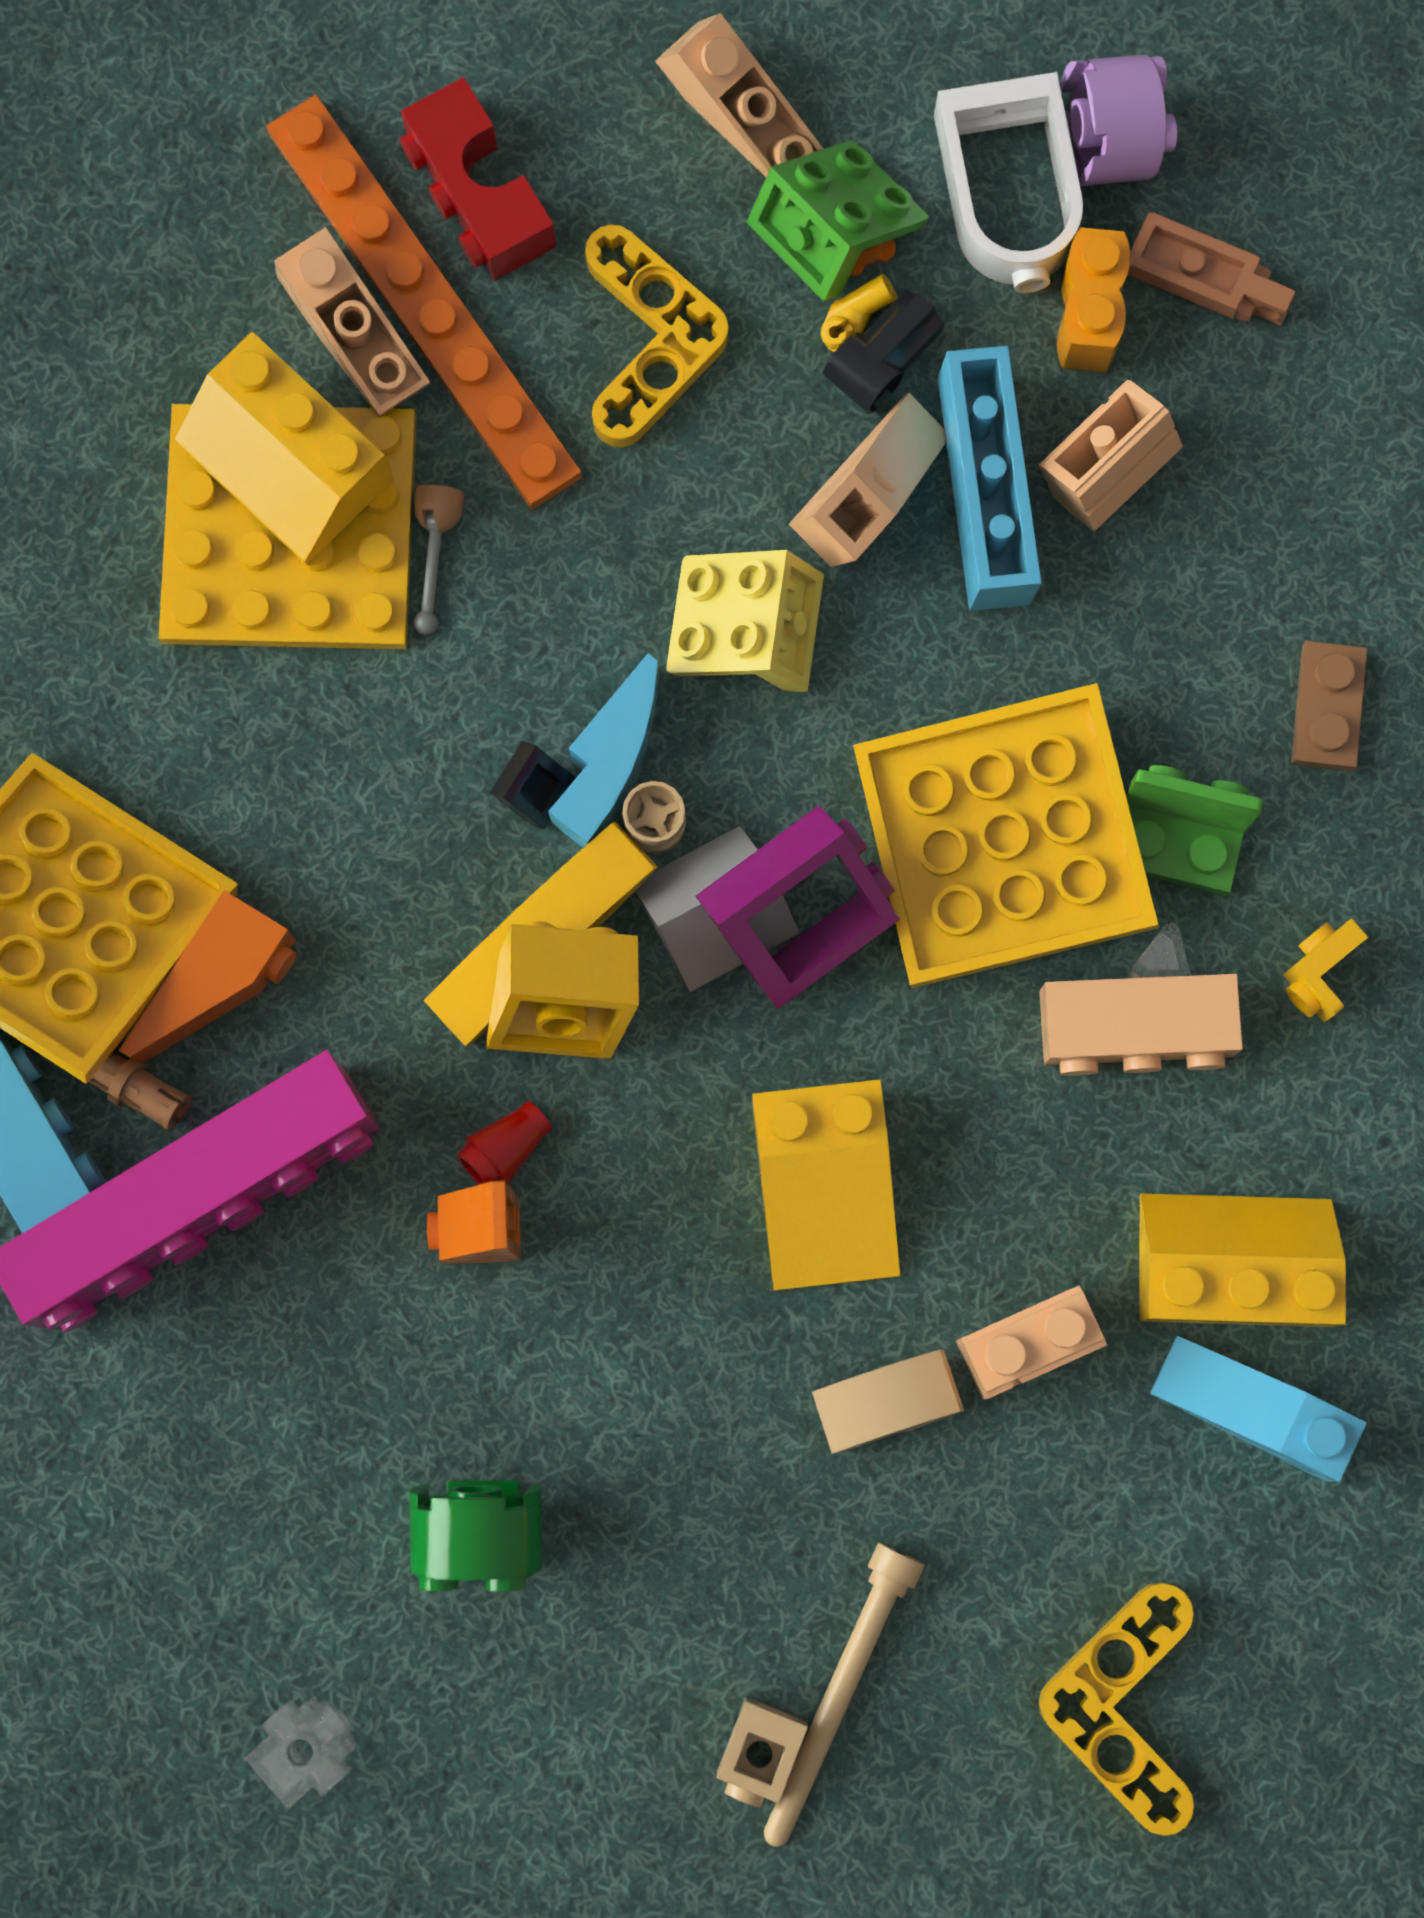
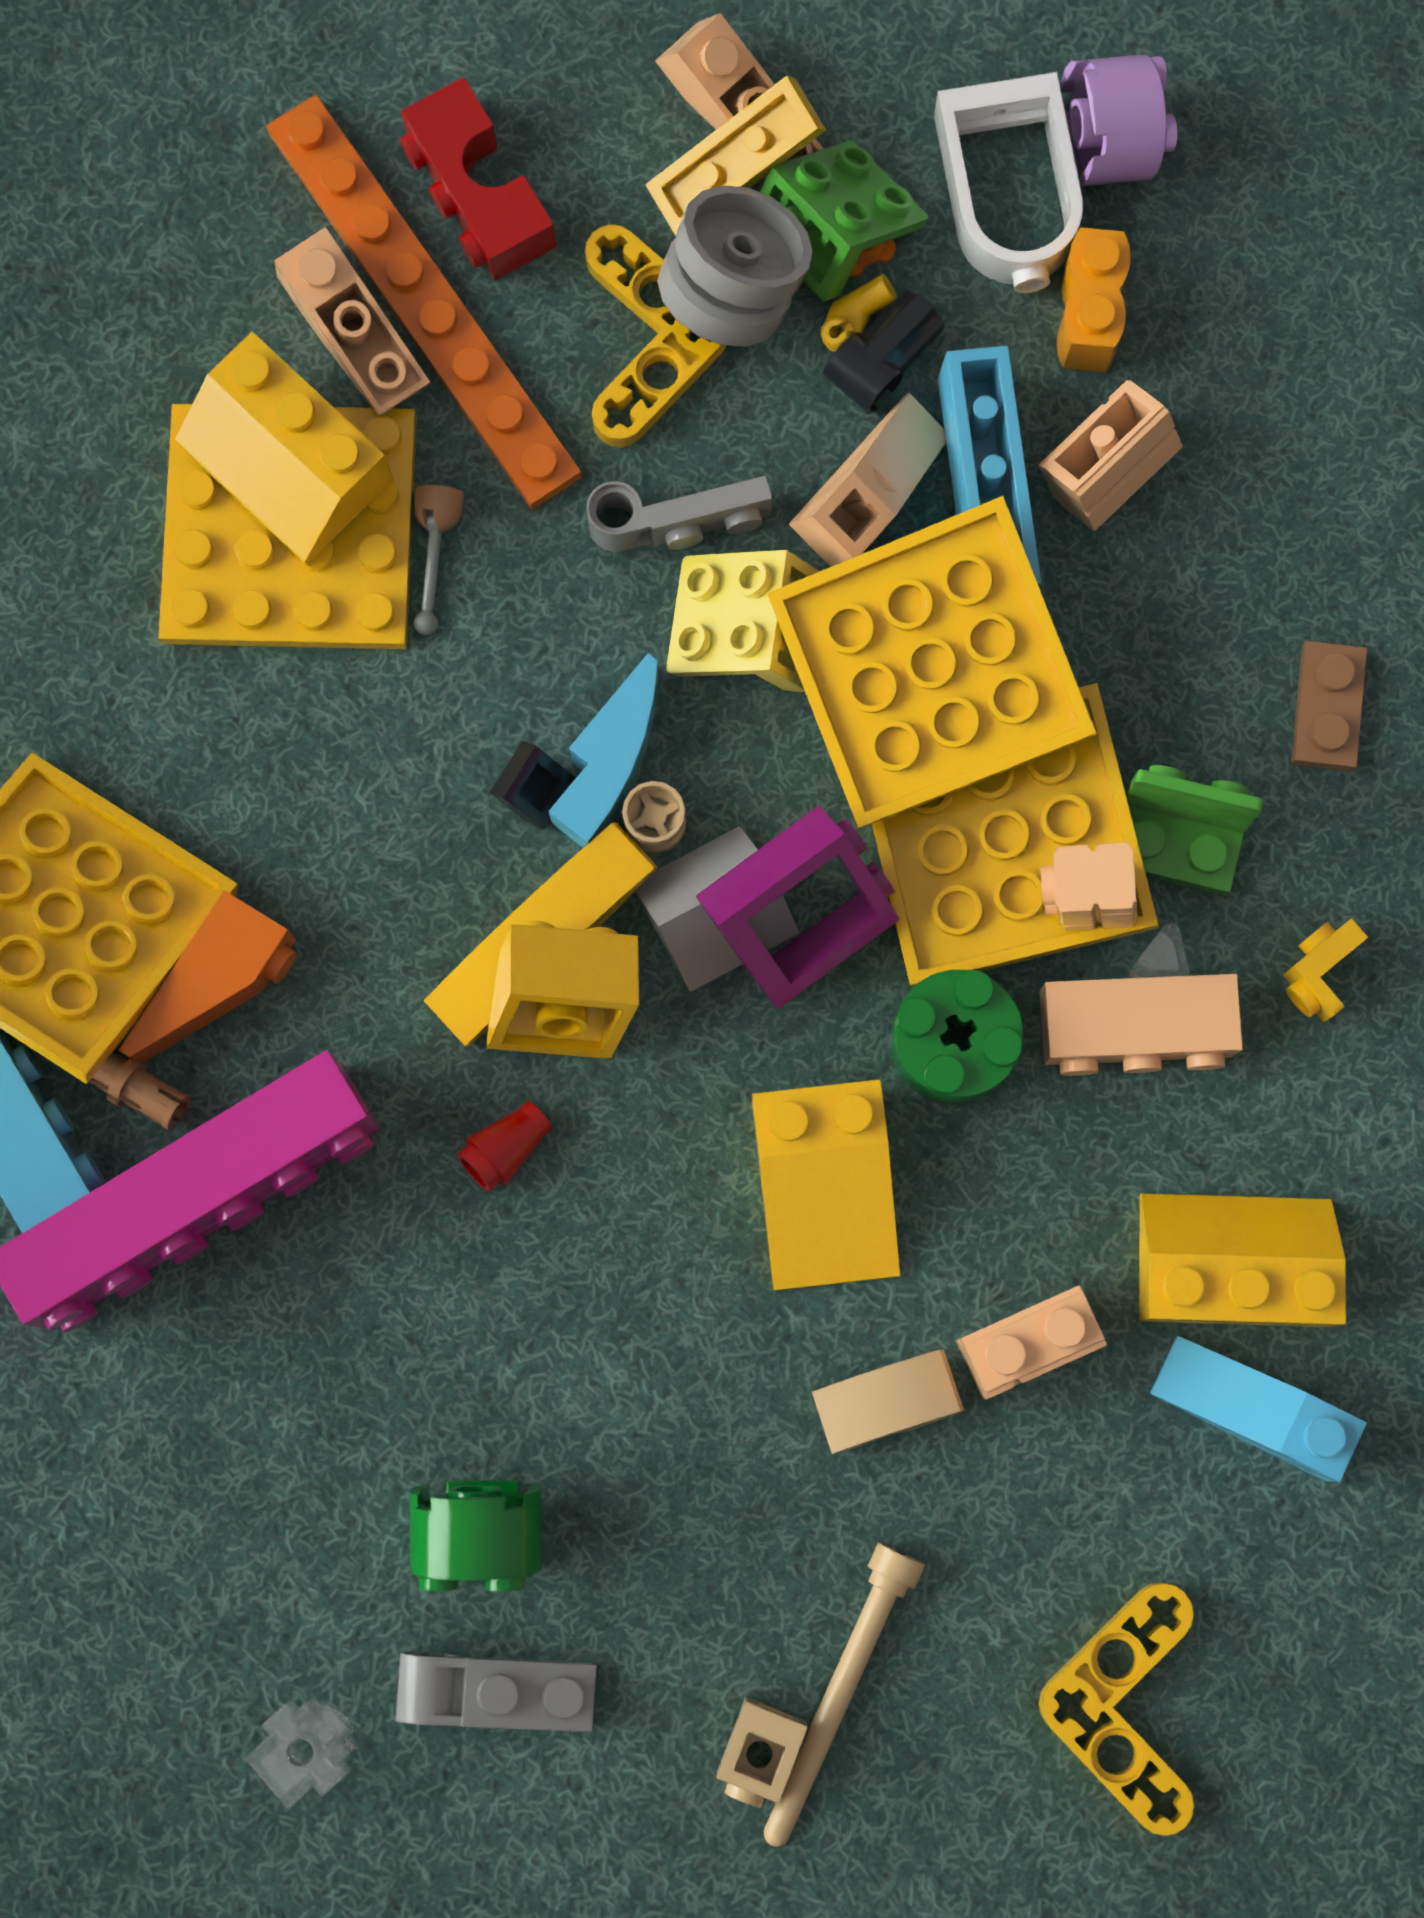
orange slope [427,1181,521,1264] -> none
nougat hinge [1127,212,1296,326] -> none
none -> light grey plate [395,1652,597,1732]
none -> light grey plate [586,475,772,552]
none -> yellow plate [646,76,826,236]
none -> light grey wheel [657,185,813,347]
none -> yellow plate [767,496,1097,829]
none -> green brick [890,970,1023,1105]
none -> light nougat brick [1041,843,1137,931]

